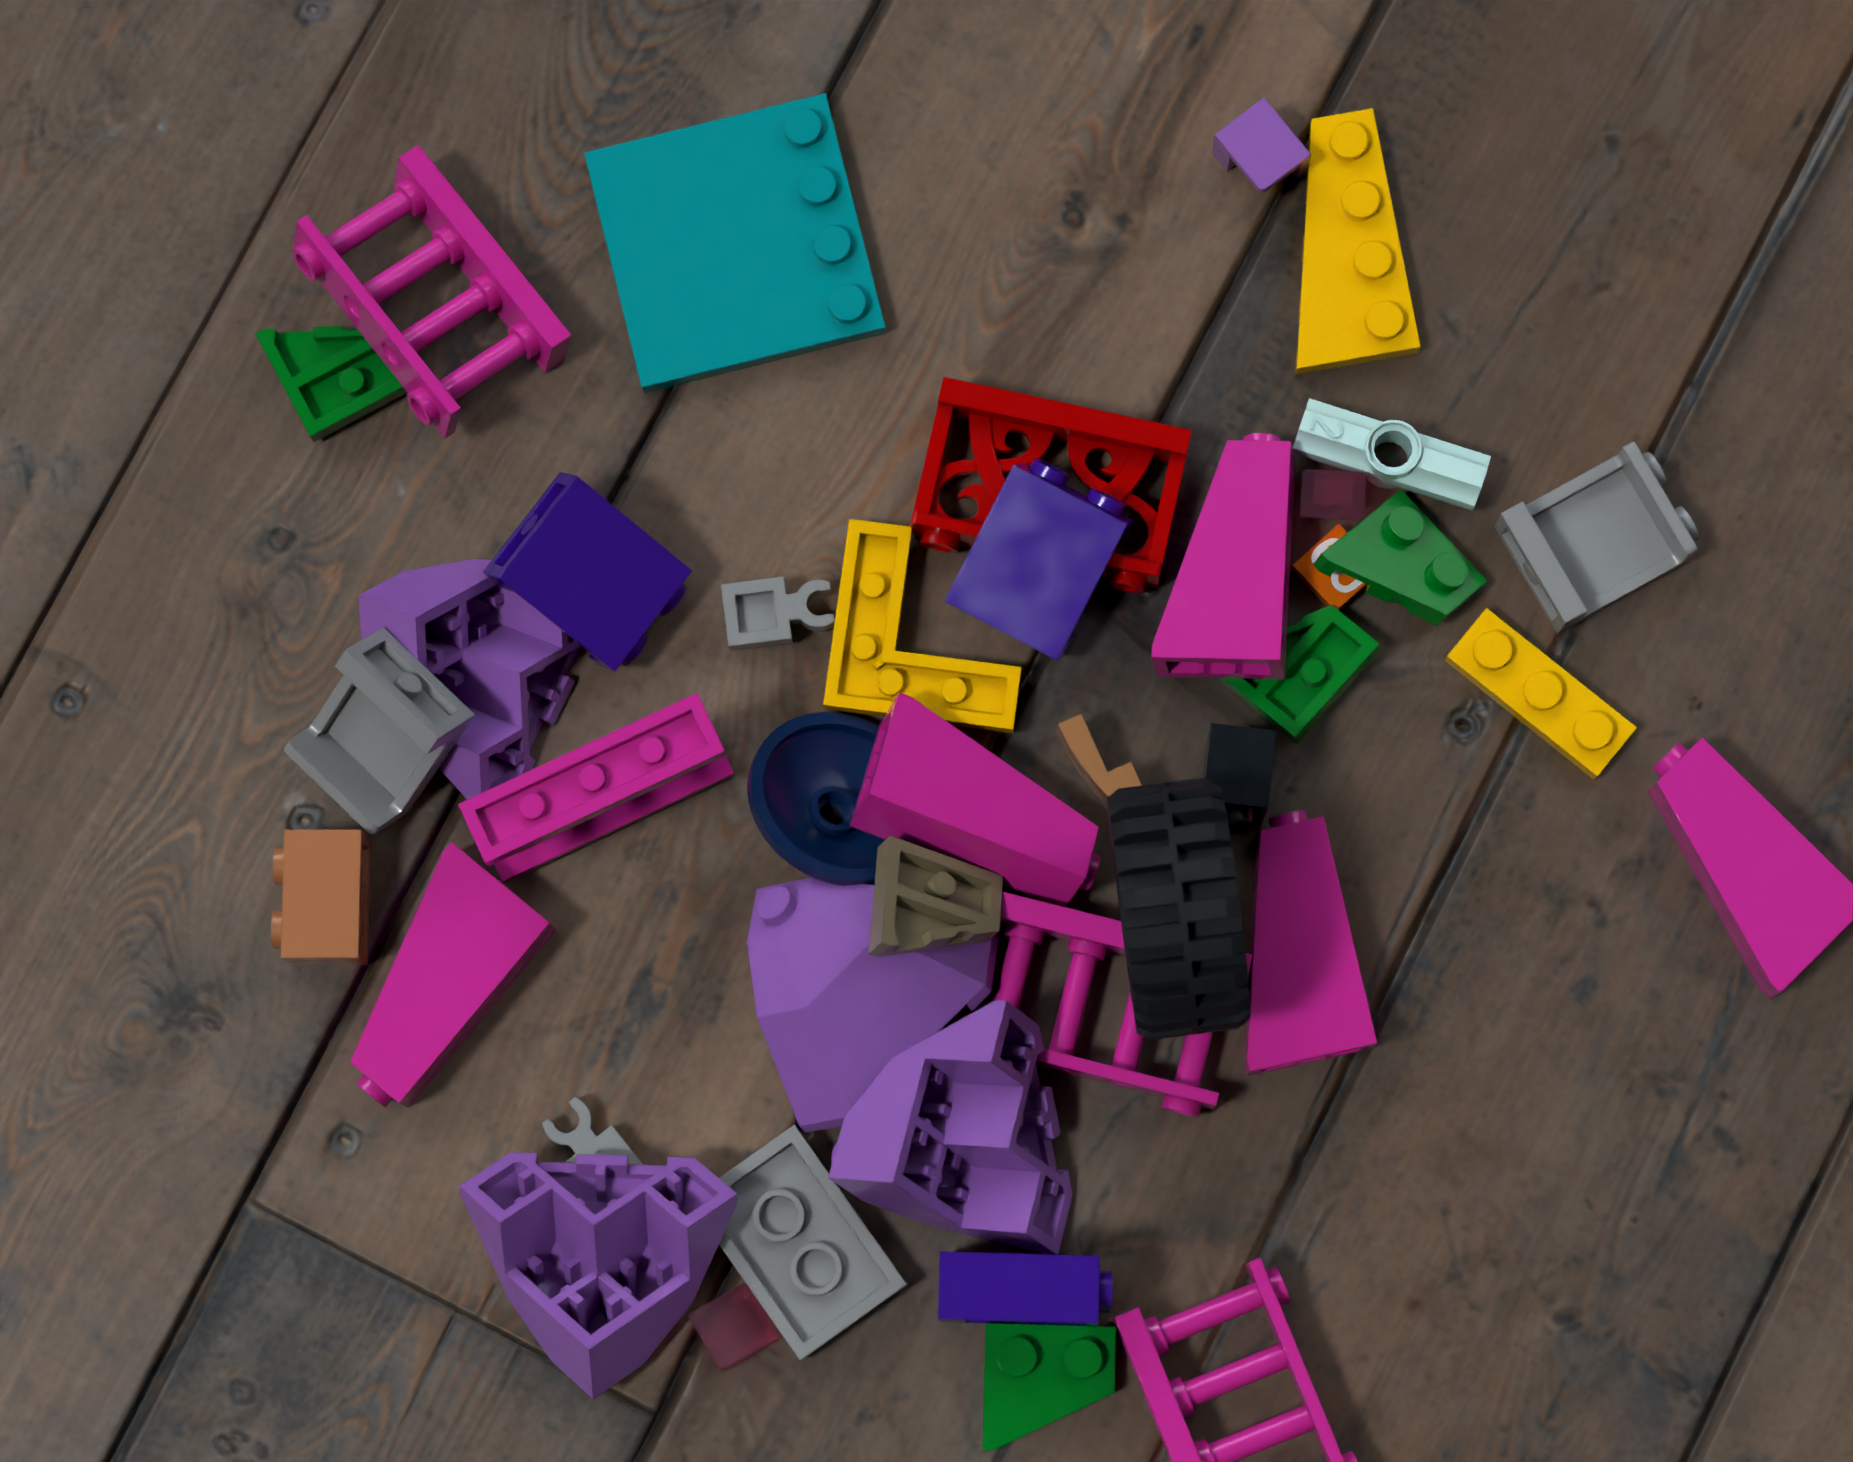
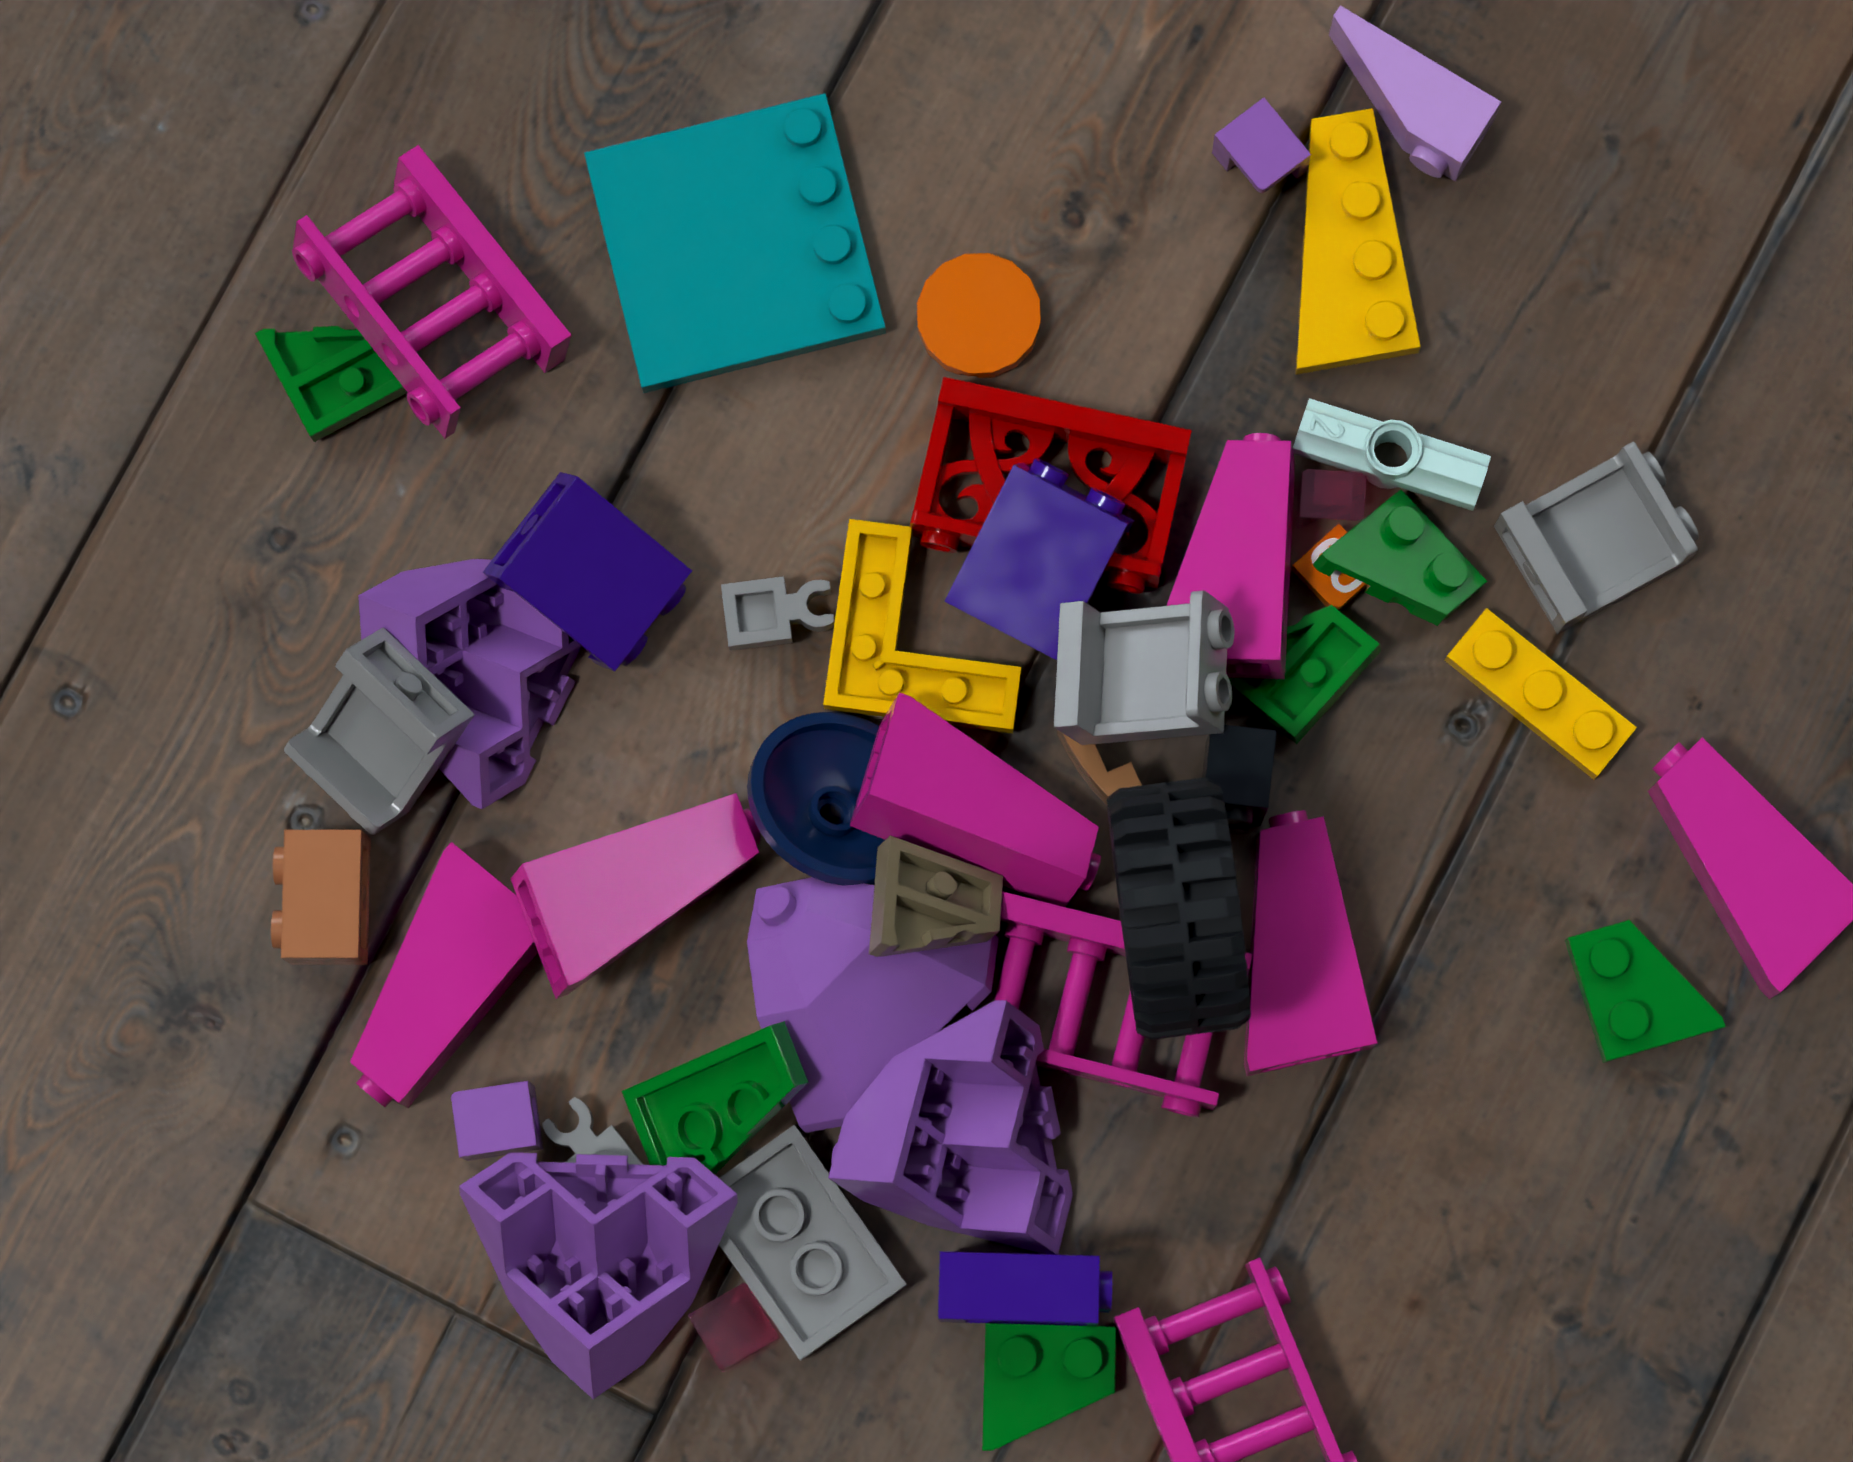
dark pink fence [458,693,735,883] -> none
none -> medium lavender panel [451,1081,543,1161]
none -> dark pink slope [511,793,760,999]
none -> green wing [622,1021,808,1175]
none -> orange tile [917,253,1041,378]
none -> light grey panel [1054,590,1234,745]
none -> lavender slope [1329,5,1501,181]
none -> green wing [1564,920,1726,1063]

